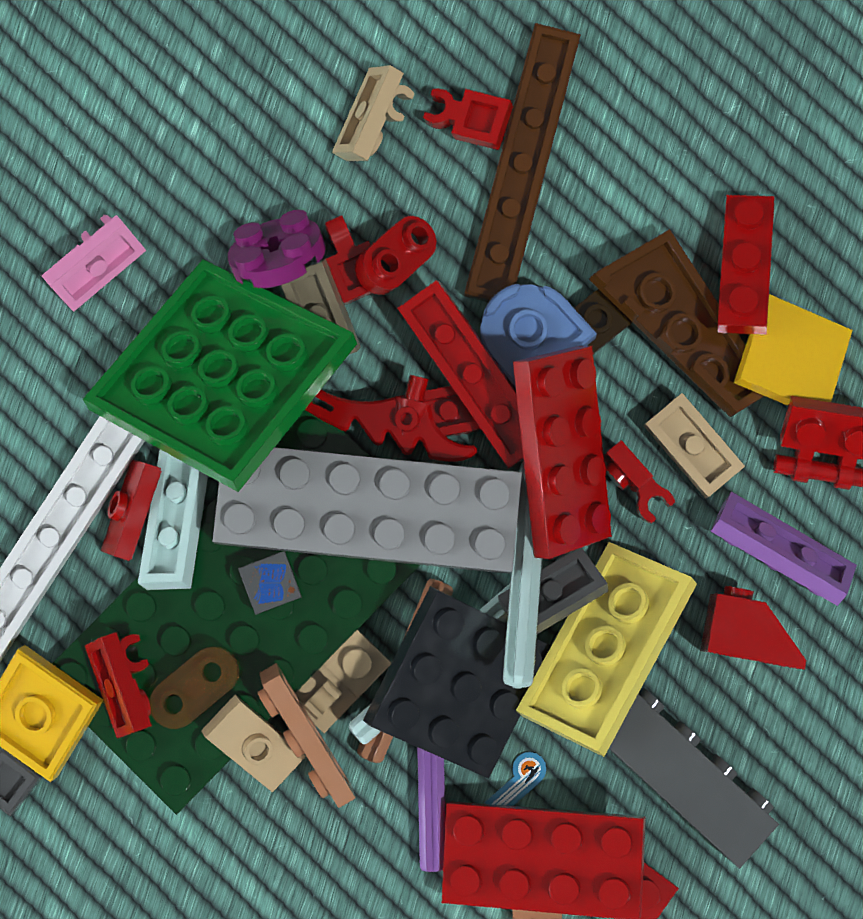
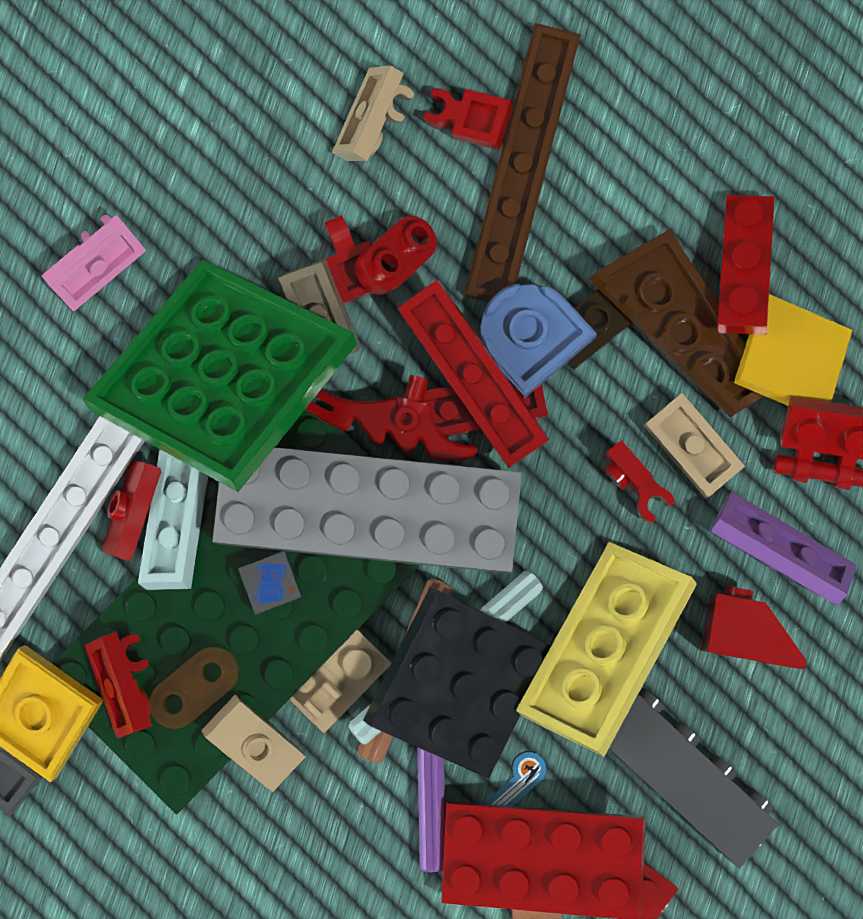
magenta plate [227,209,326,288] -> none
nougat plate [257,663,356,808] -> none
dark grey plate [498,548,608,634] -> none
light aqua axle [503,462,542,689] -> none
red plate [513,346,612,559] -> none

